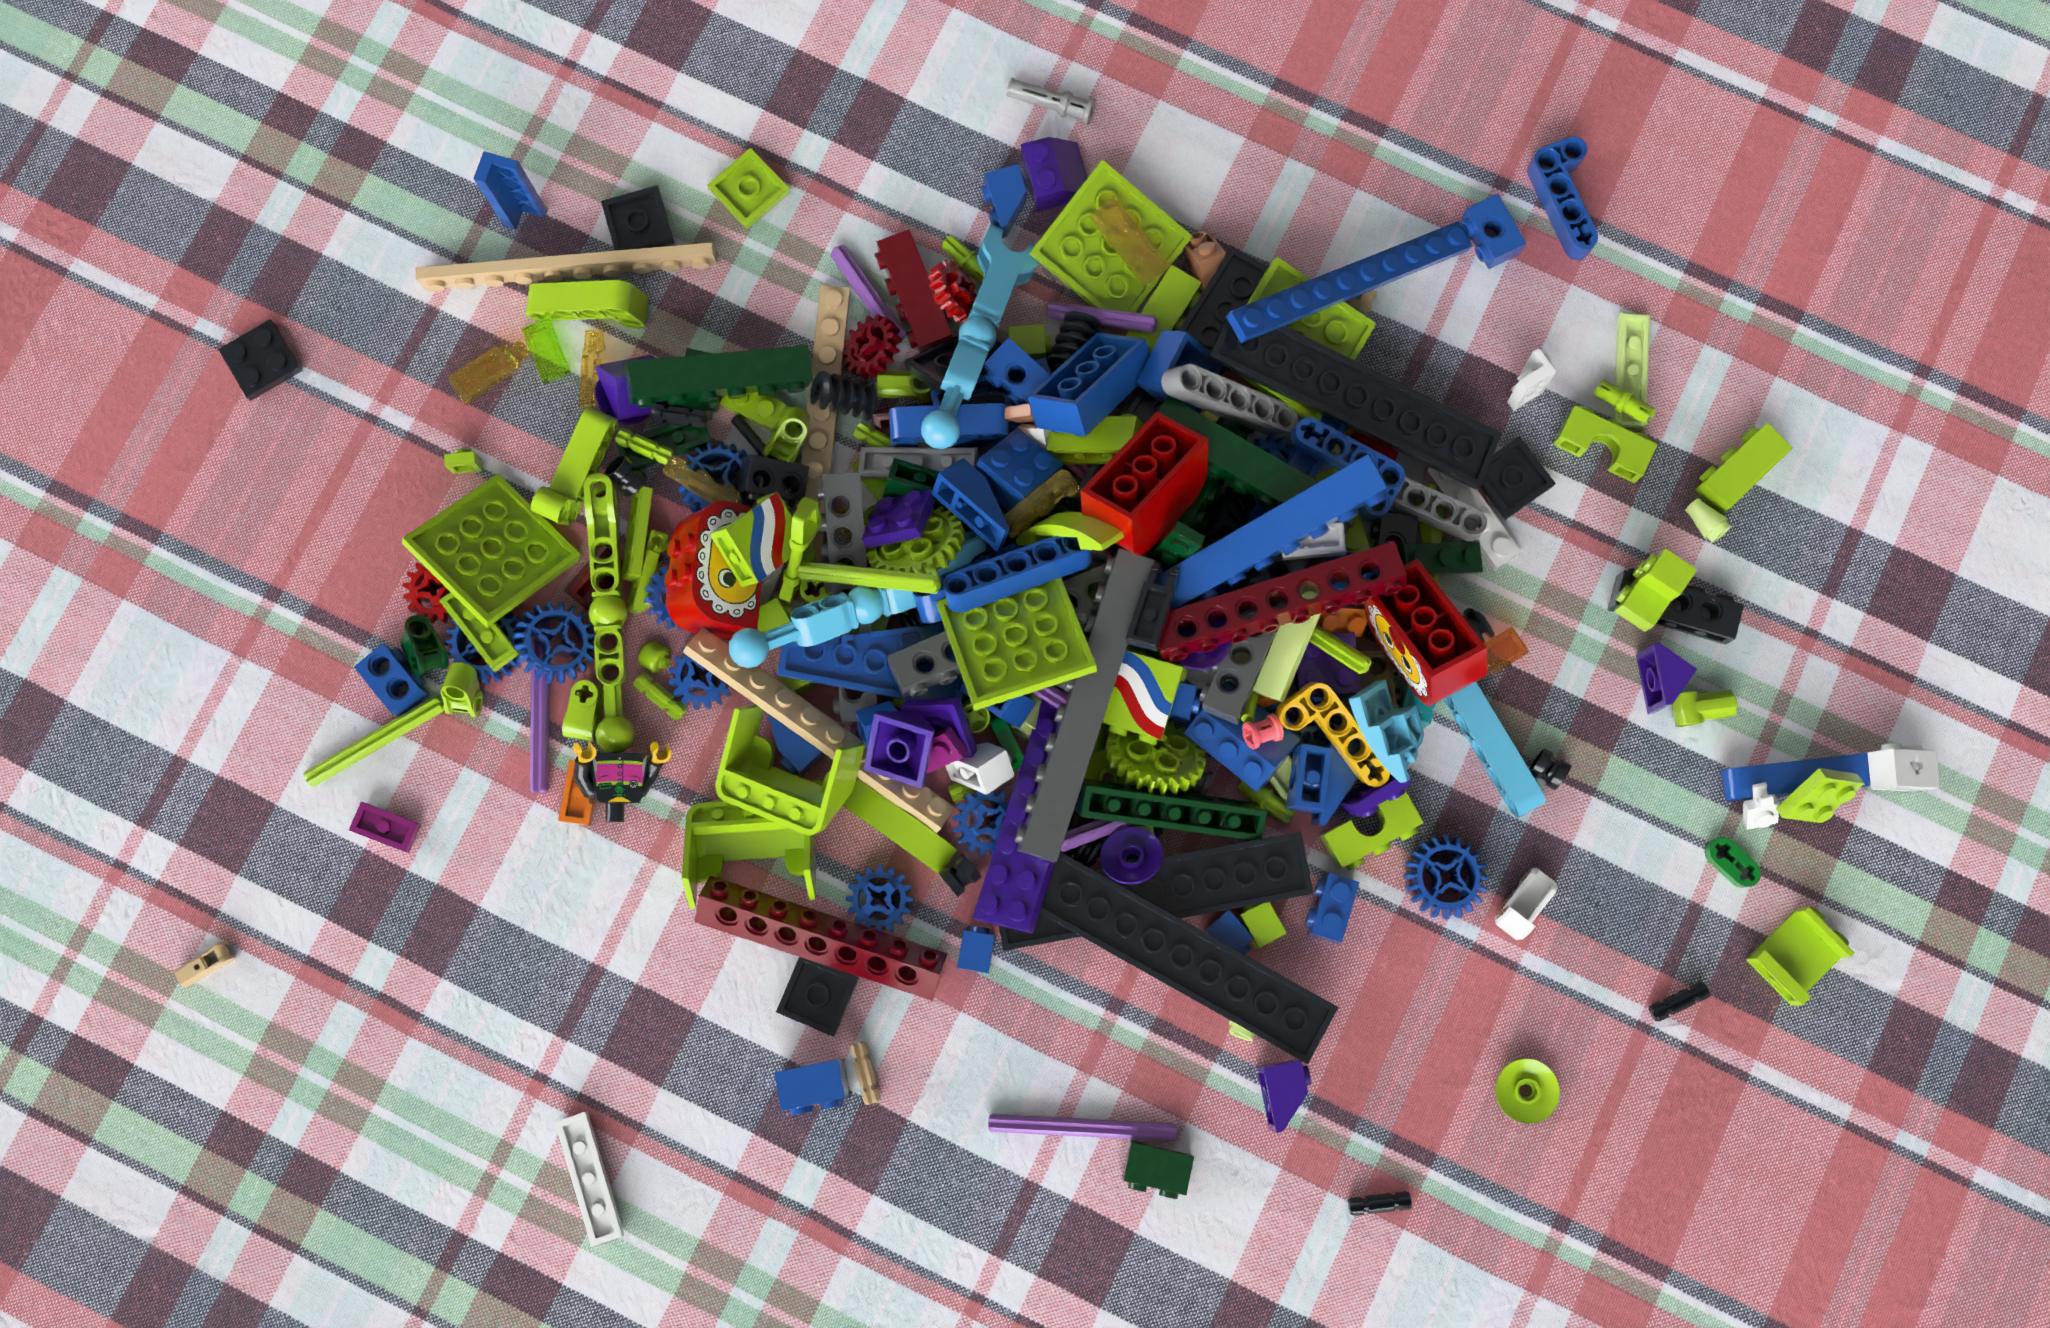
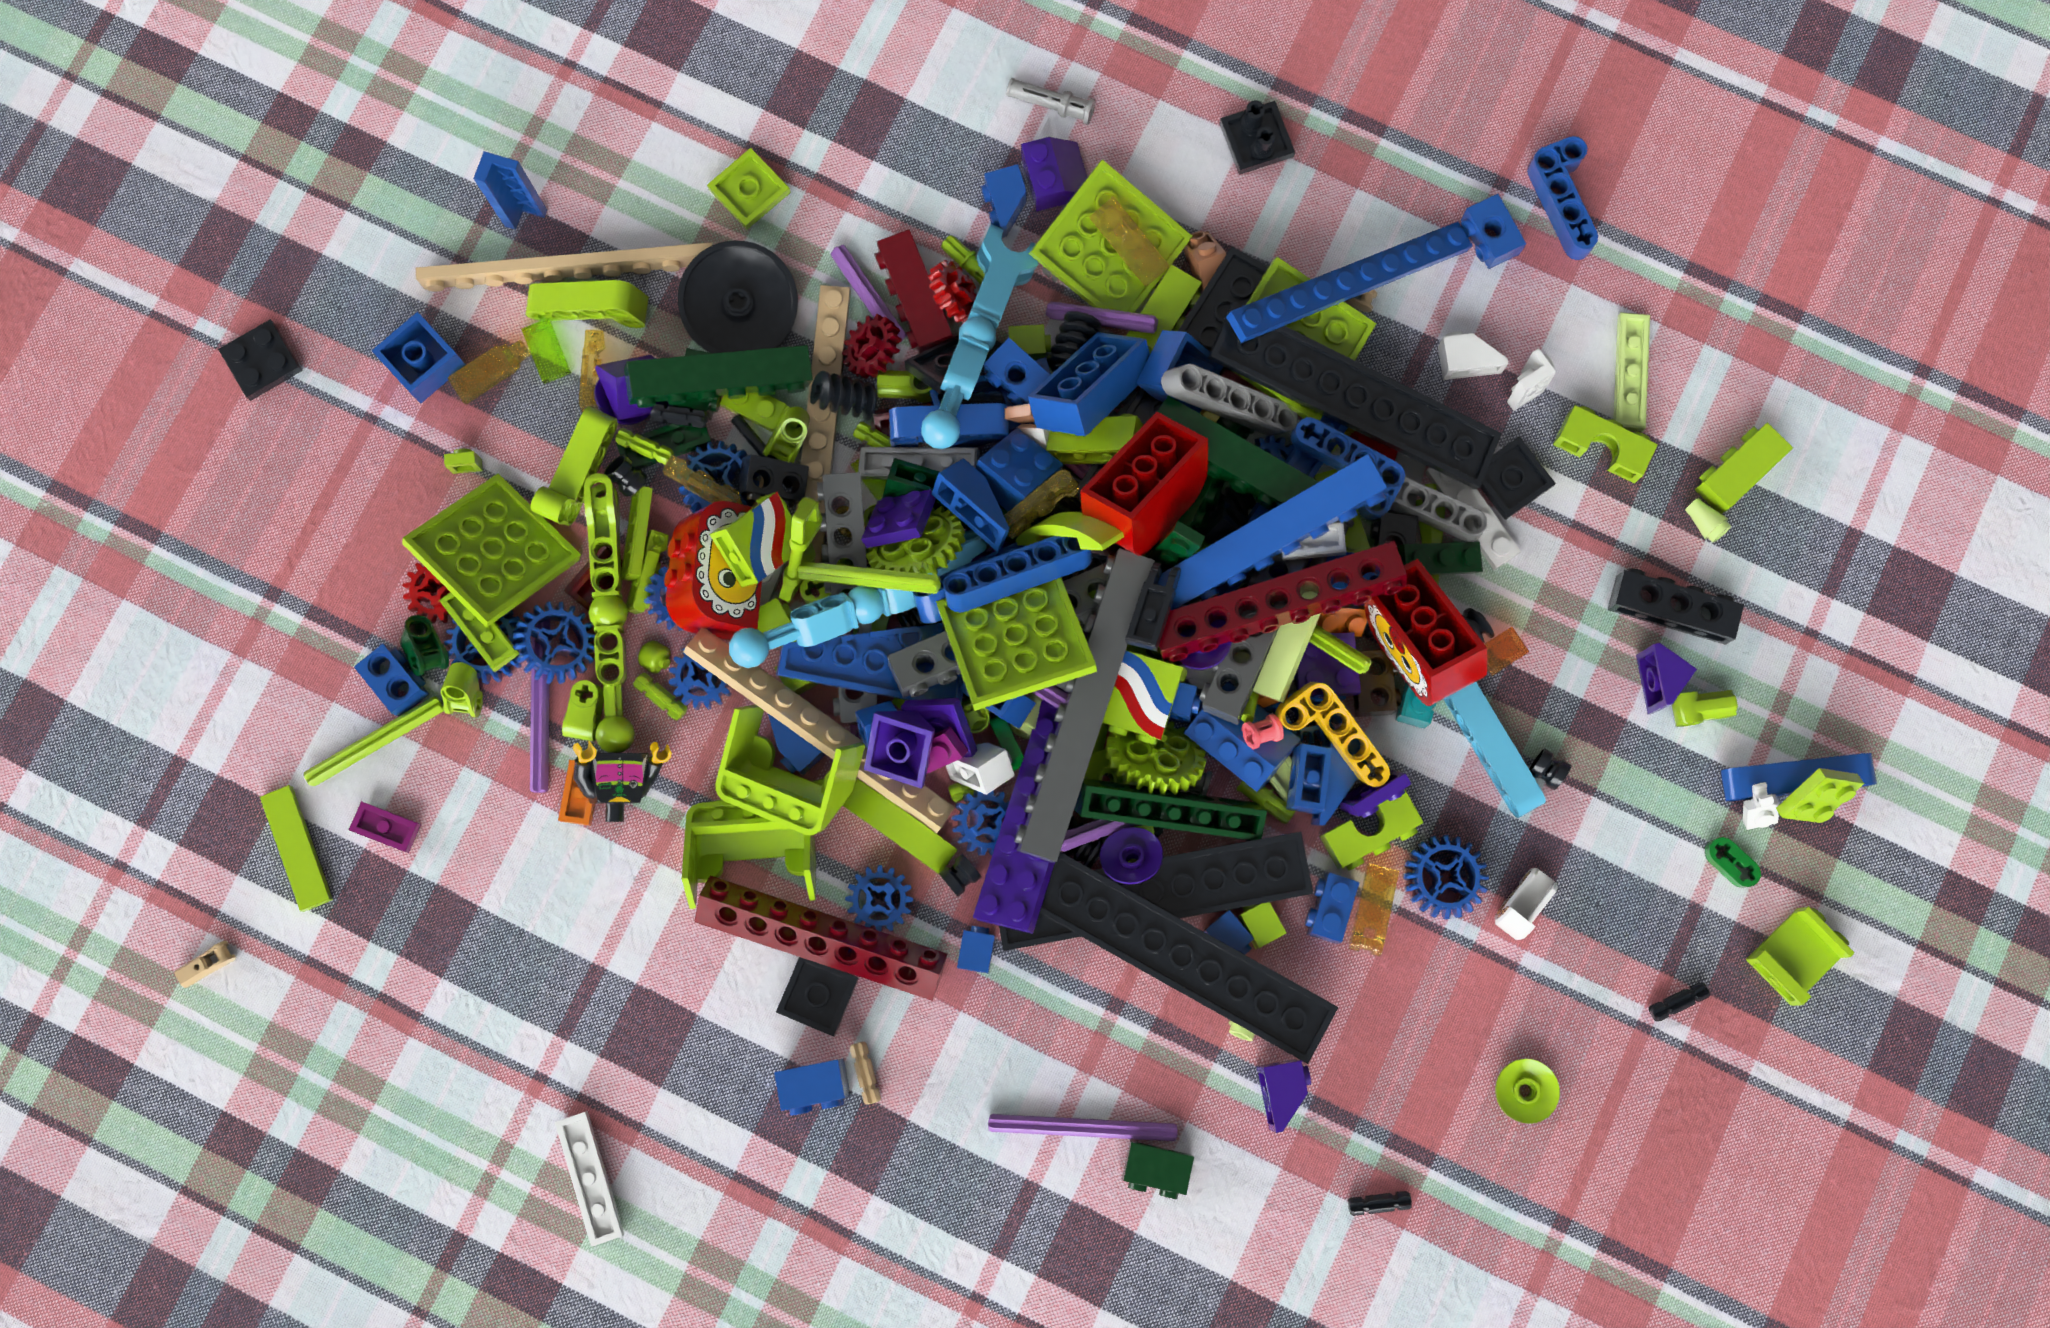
black plate [601,185,675,251] -> none
medium azure slope [1349,679,1424,783] -> none
lime pin [1594,379,1657,426] -> none
lime brick [1614,548,1697,632] -> none
white brick [1868,744,1940,791] -> none
none -> lime tile [260,785,333,912]
none -> blue brick [371,311,466,404]
none -> black dish [678,240,798,353]
none -> black plate [1219,100,1295,175]
none -> clear yellow plate [1349,863,1399,957]
none -> white slope [1438,331,1508,380]

